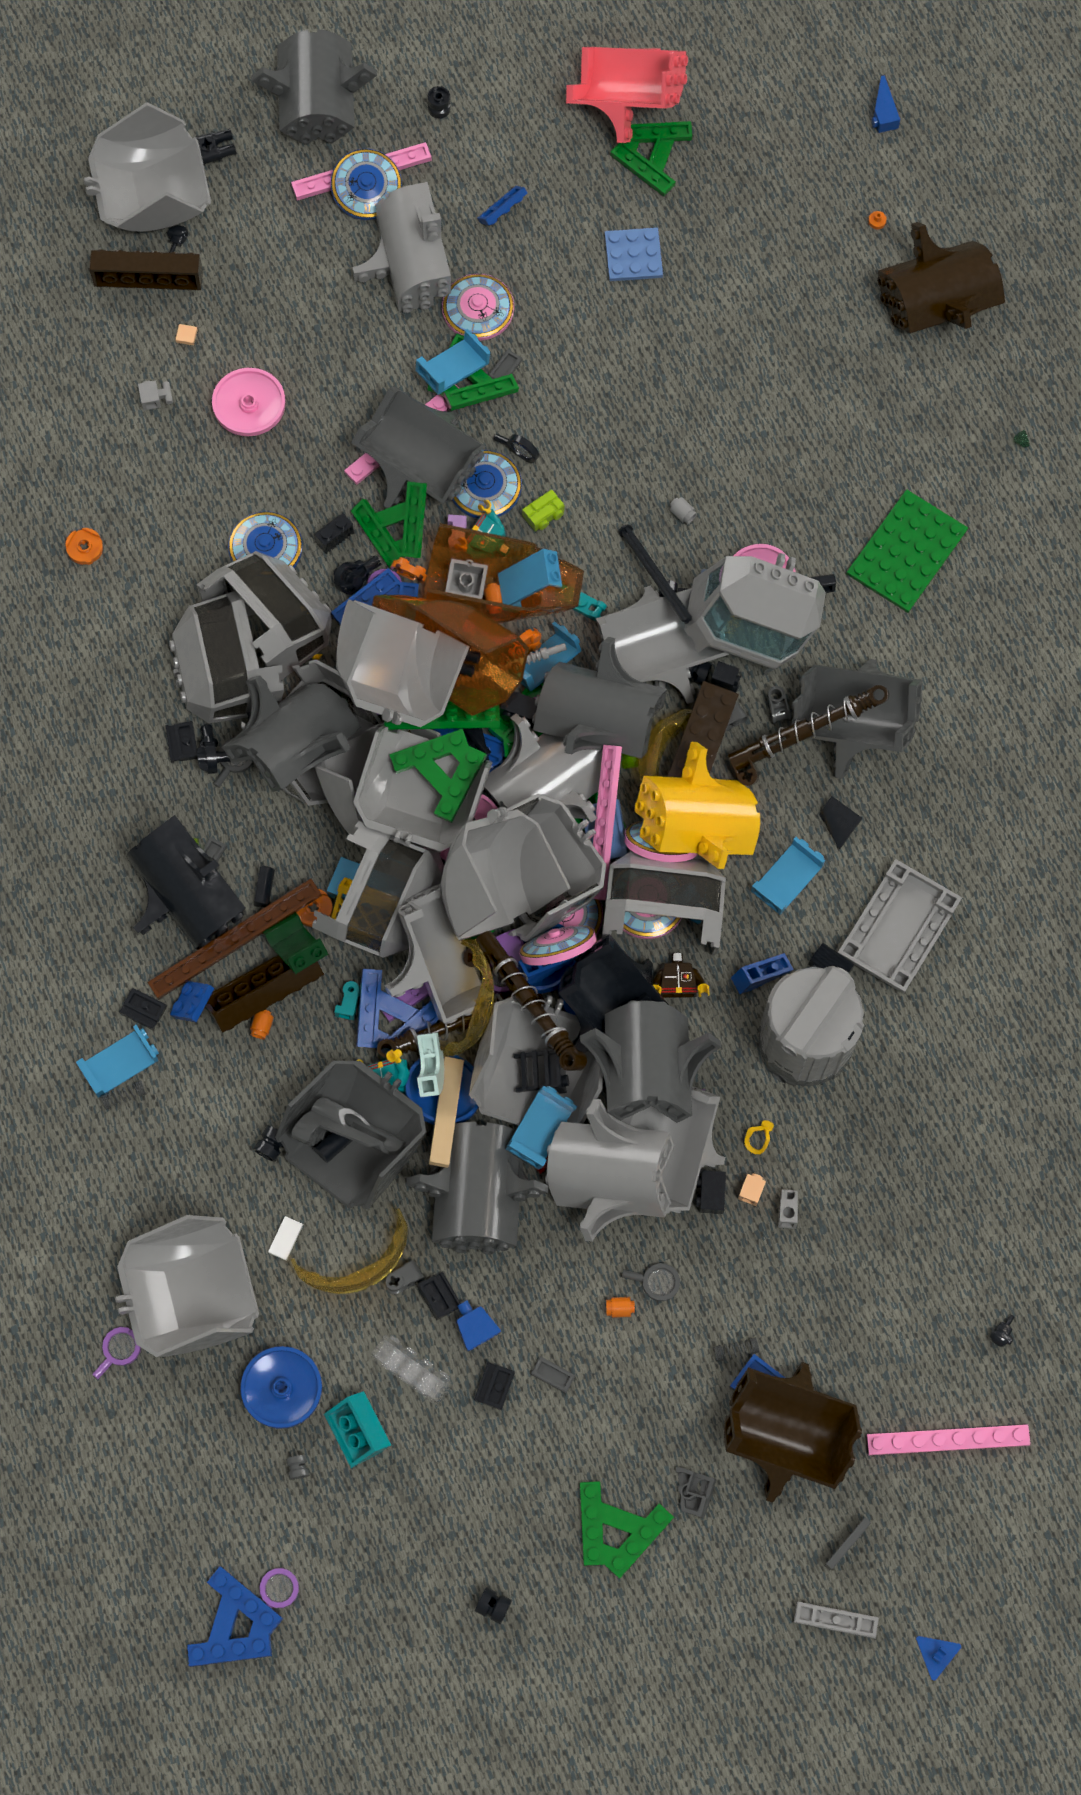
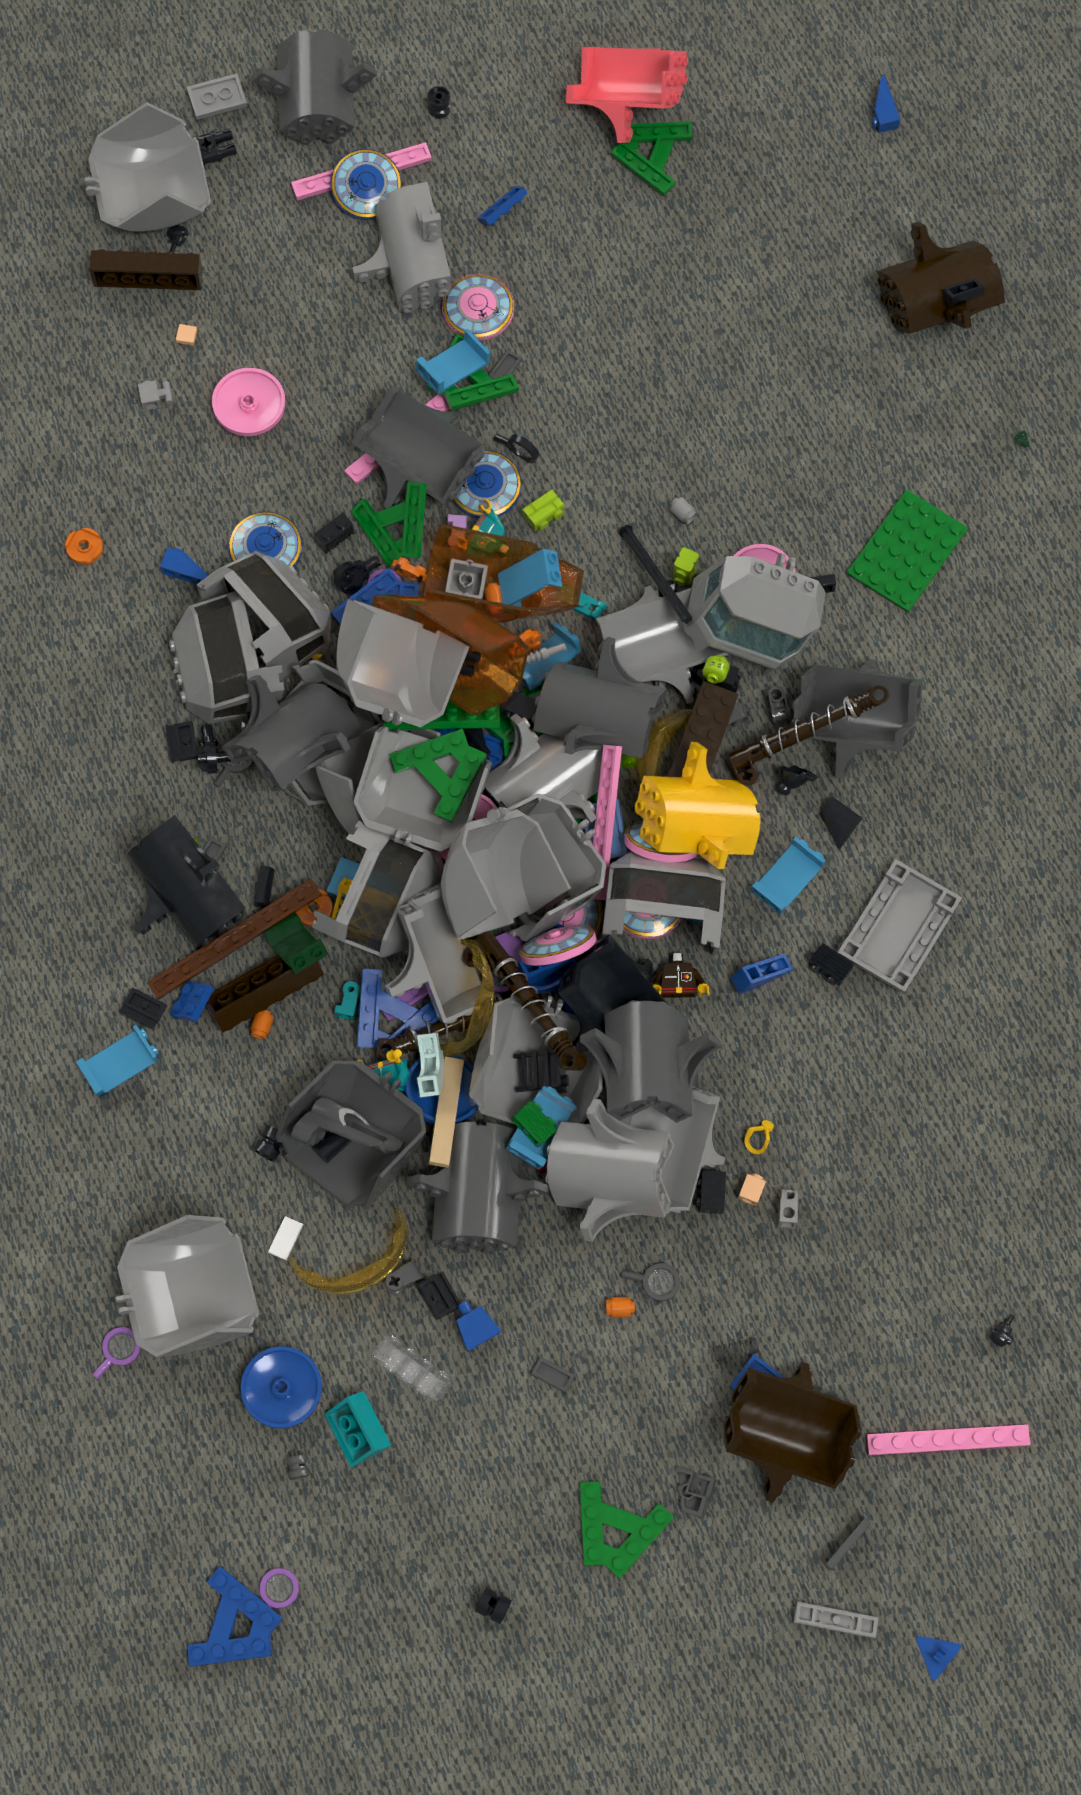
black plate [474,1362,516,1411] -> none
medium blue plate [605,228,663,281] -> none
light grey piece [758,966,864,1086] -> none
orange tile [868,211,887,230] -> none
none -> blue slope [160,547,209,584]
none -> light grey plate [187,74,247,120]
none -> green brick [511,1100,557,1148]
none -> lime brick [672,548,699,586]
none -> lime head [702,654,730,683]
none -> black hair [776,765,817,796]
none -> black brick [943,279,984,306]

